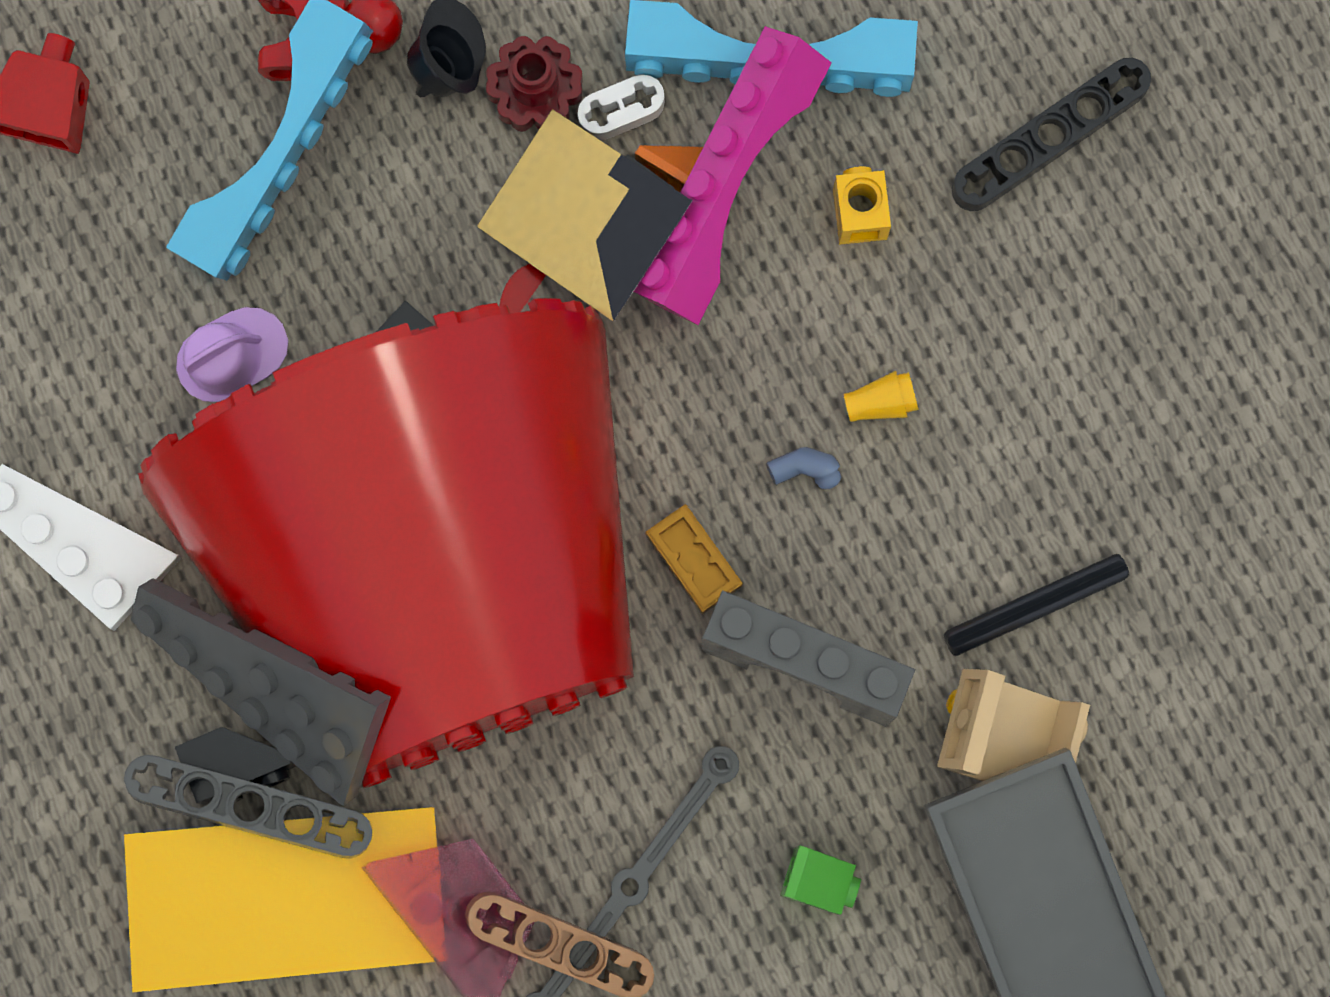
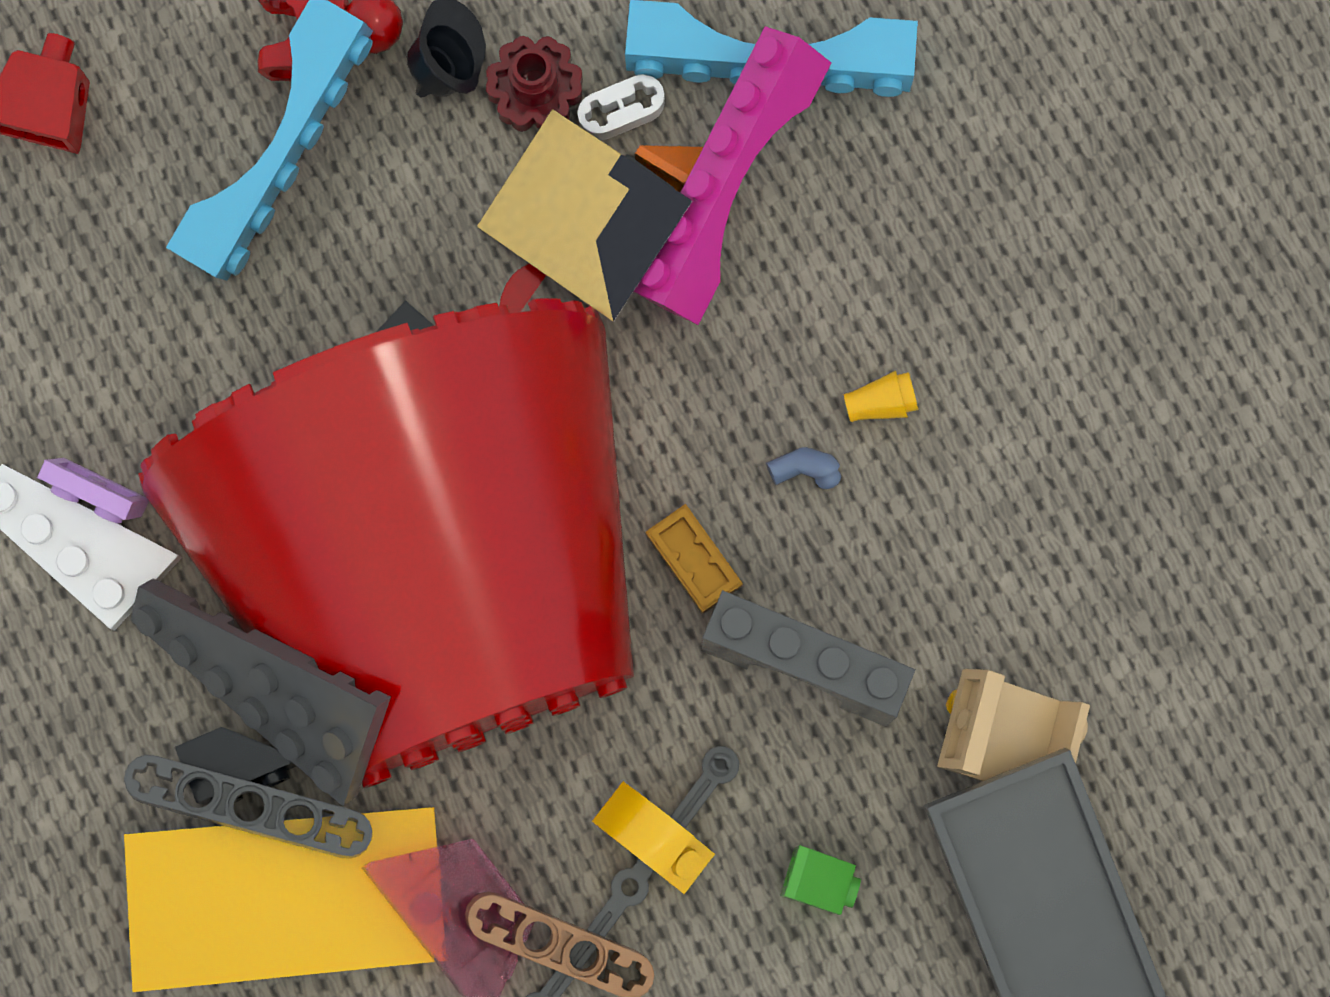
lavender piece [176,307,288,402] -> none
yellow brick [833,166,891,245] -> none
black axle [944,554,1130,656] -> none
black beam [952,57,1151,211] -> none
none -> lavender plate [37,458,149,523]
none -> yellow brick [592,781,715,894]

